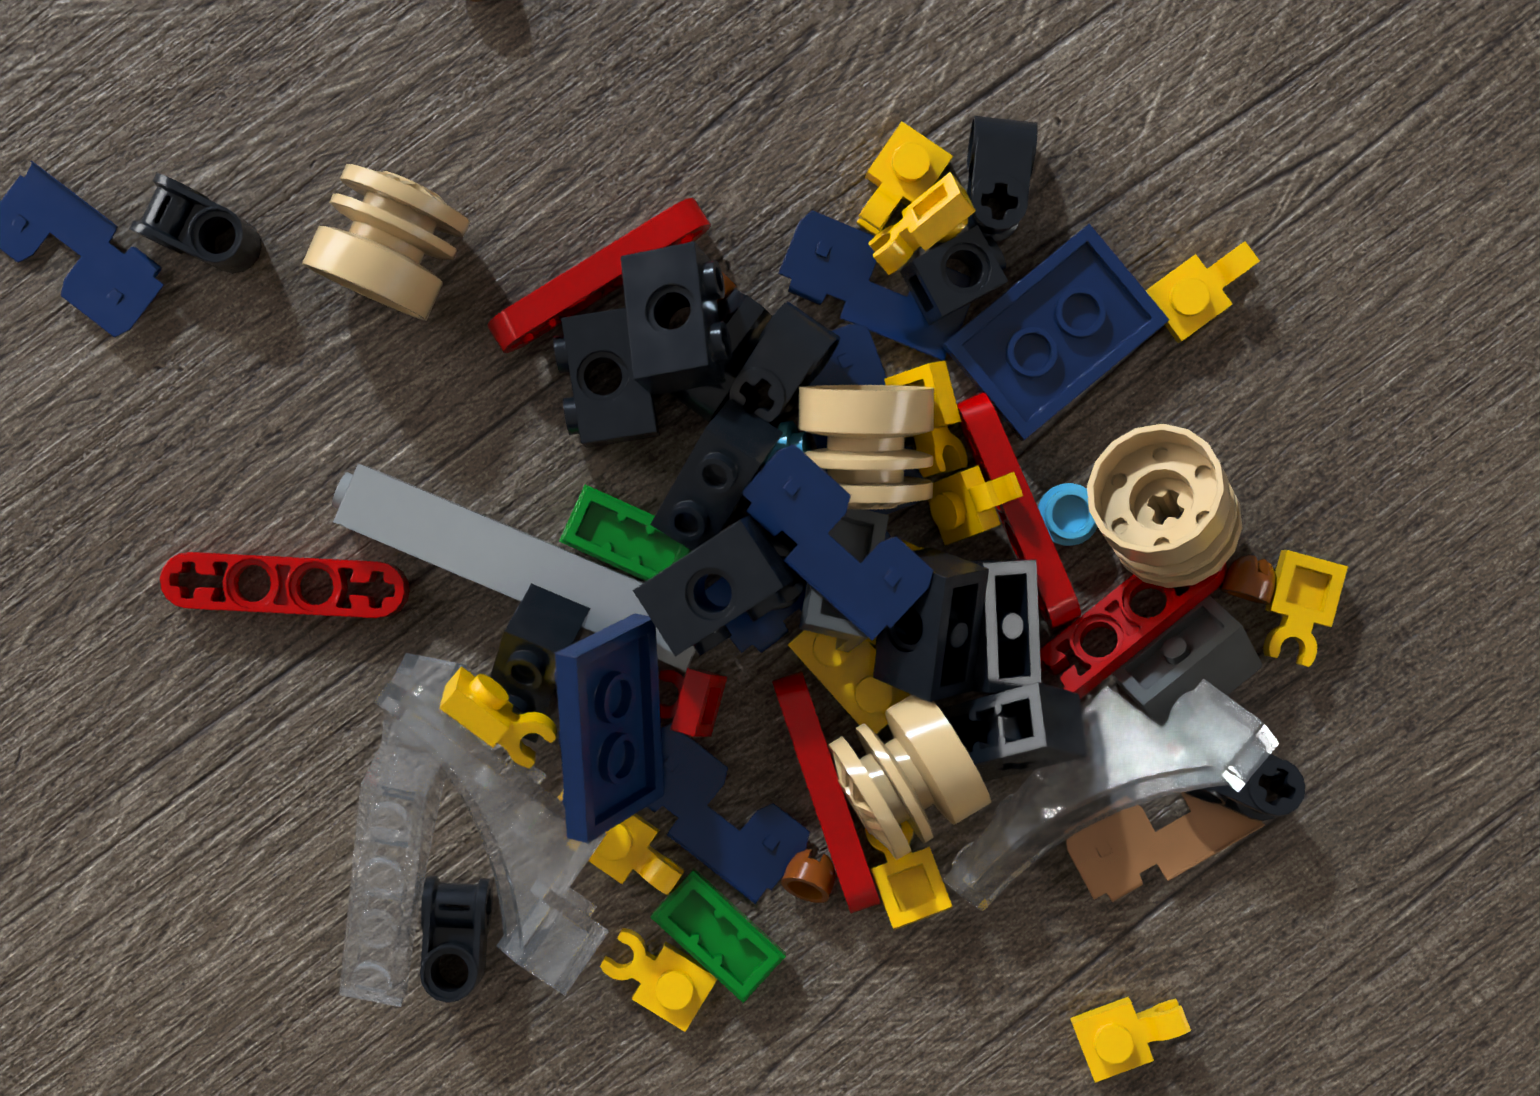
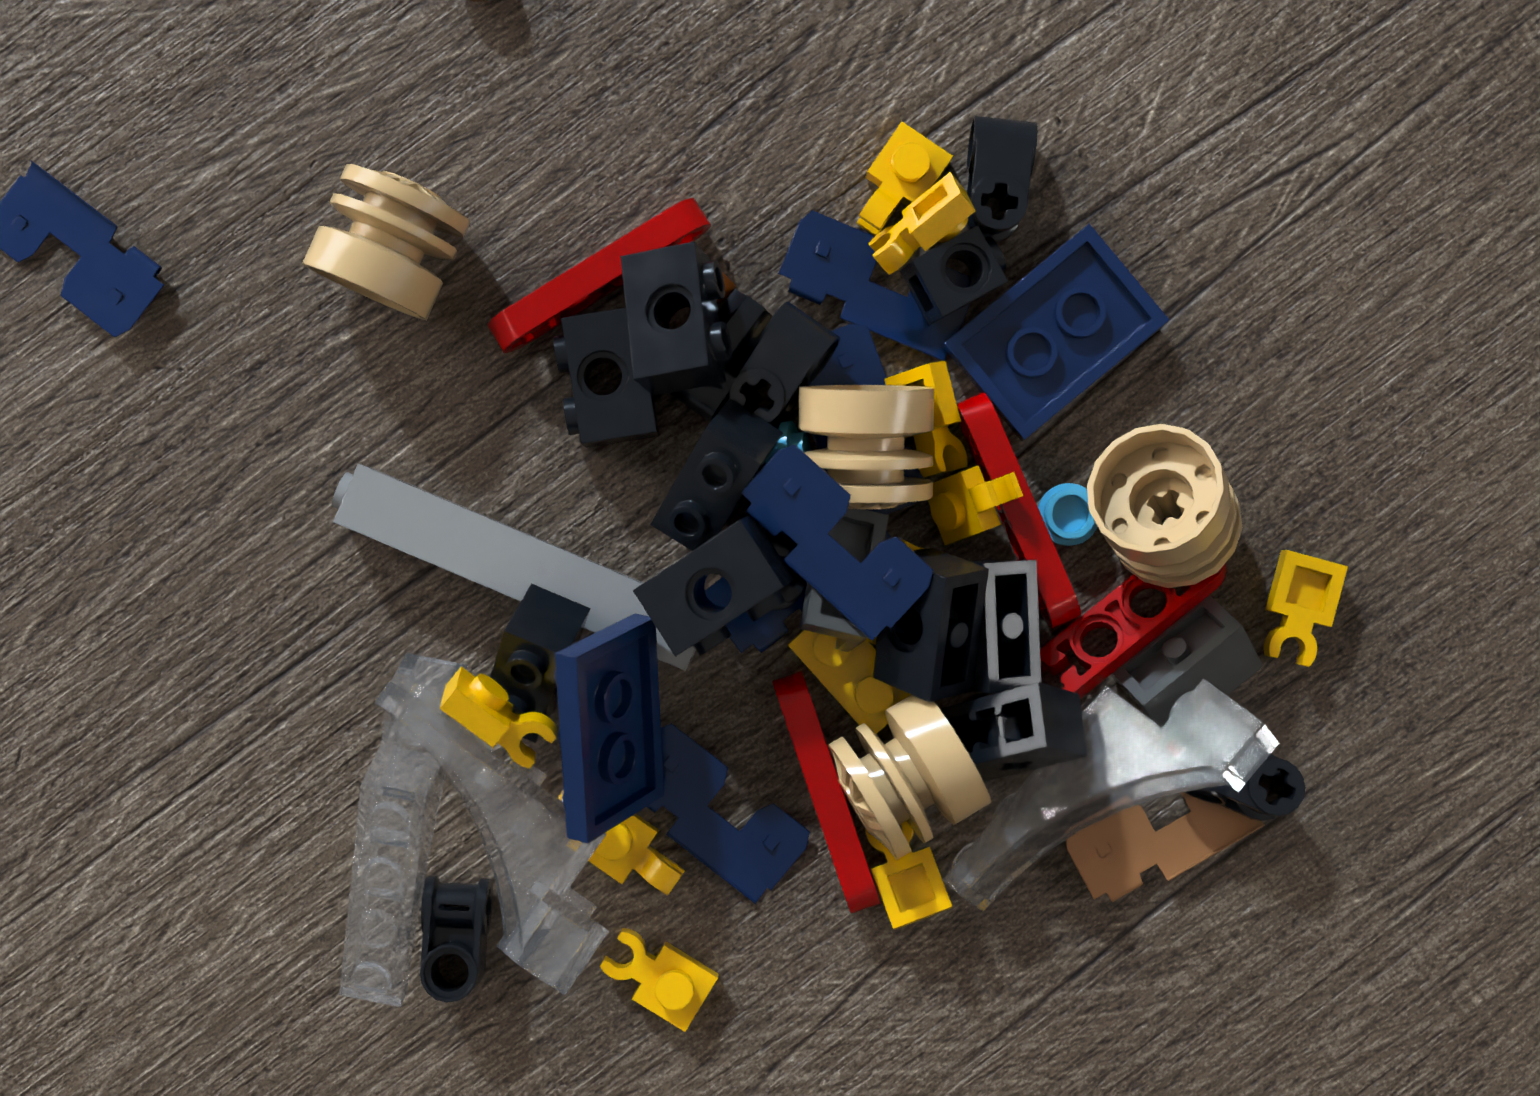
black piece [129,172,262,274] -> none
red beam [160,552,410,618] -> none
green plate [559,484,692,581] -> none
green plate [650,868,786,1003] -> none
red tile [659,668,727,737] -> none
dark orange hinge [781,849,836,903] -> none
yellow plate [1070,997,1191,1083] -> none
yellow plate [1146,241,1260,343] -> none
dark orange hinge [1221,554,1276,605] -> none

